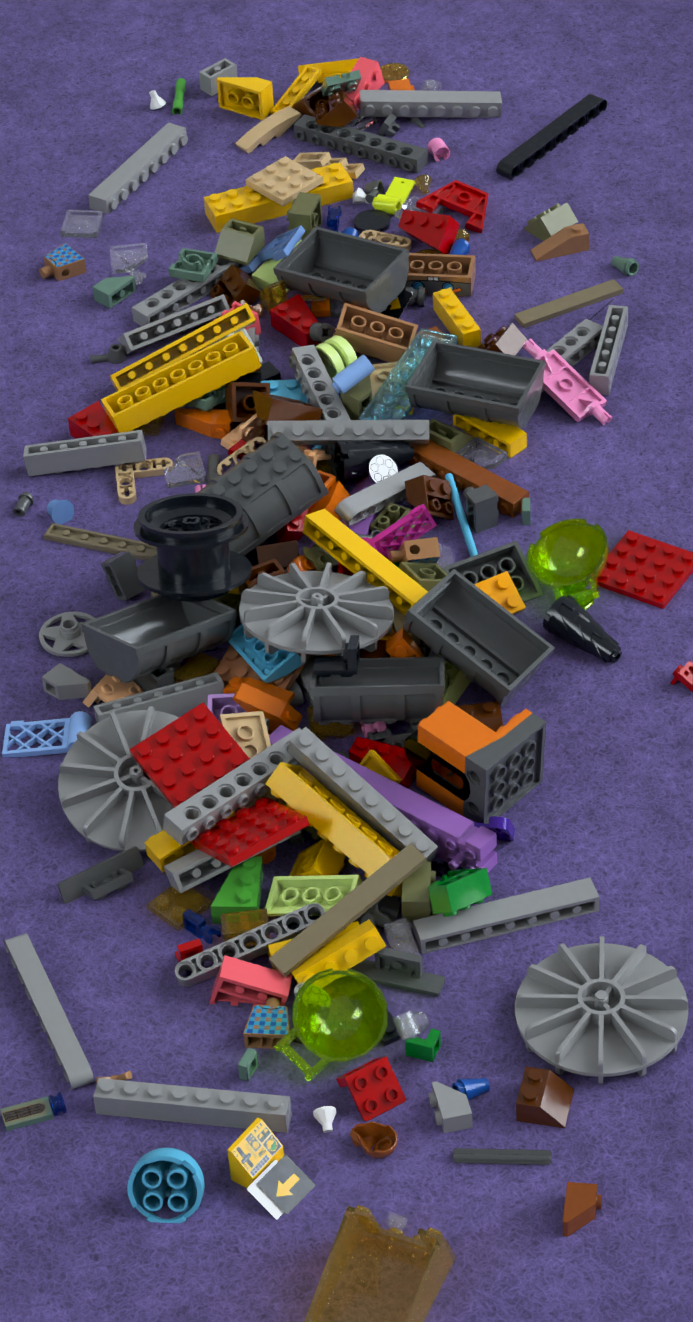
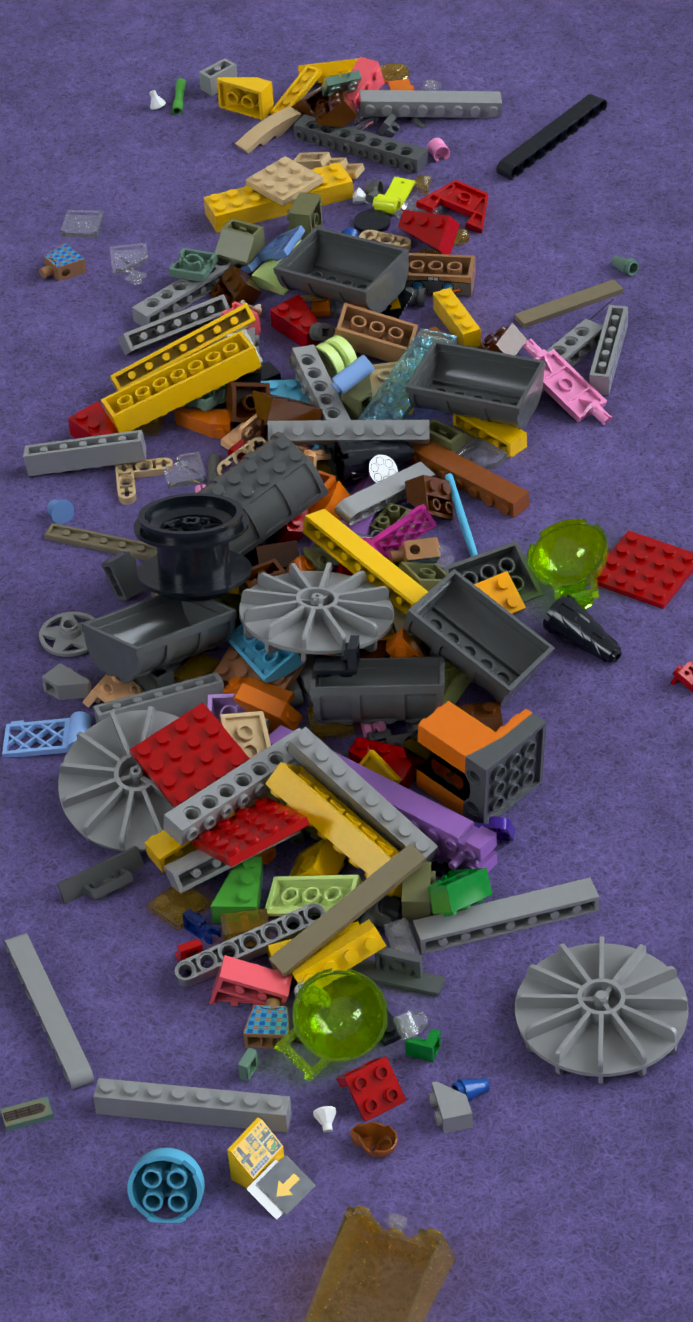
dark grey pin [13,492,34,517] -> none
clear blue bush [48,1092,67,1116] -> none
light grey brick [88,122,188,214] -> none
dark grey bar [90,344,126,364] -> none
sand green slope [93,276,136,308] -> none
medium nougat piece [96,1071,132,1083] -> none
clear yellow slope [259,280,287,314] -> none
clear blue plate [327,206,342,232] -> none
blue cone [449,238,470,255] -> none
dark grey axle [453,1148,551,1165] -> none
dark grey brick [463,484,499,533] -> none
reddish brown slope [516,1066,574,1128] -> none
sand green tile [522,498,531,525] -> none
slope [523,203,578,241] -> none
medium nougat slope [530,223,589,262] -> none
dark orange slope [563,1182,602,1237] -> none

